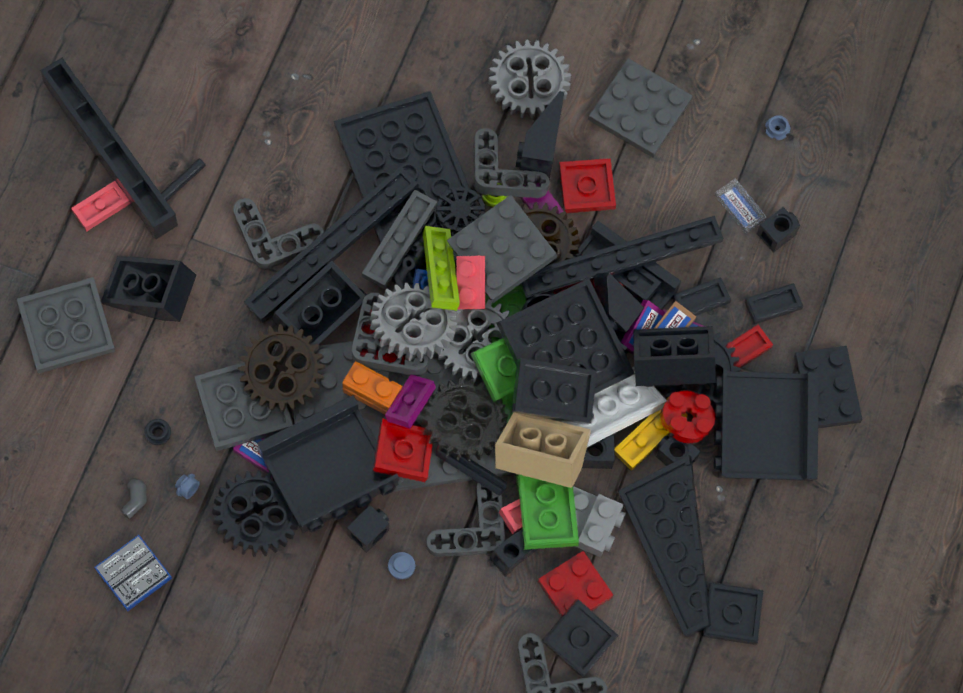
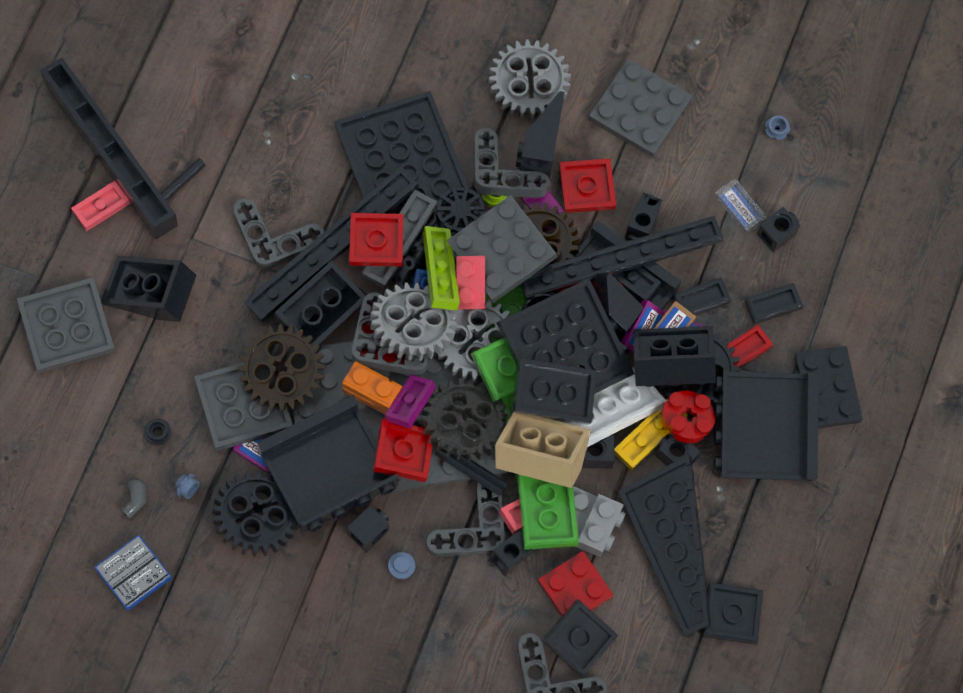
none -> red plate [349,213,403,267]
none -> black leg [625,192,663,241]

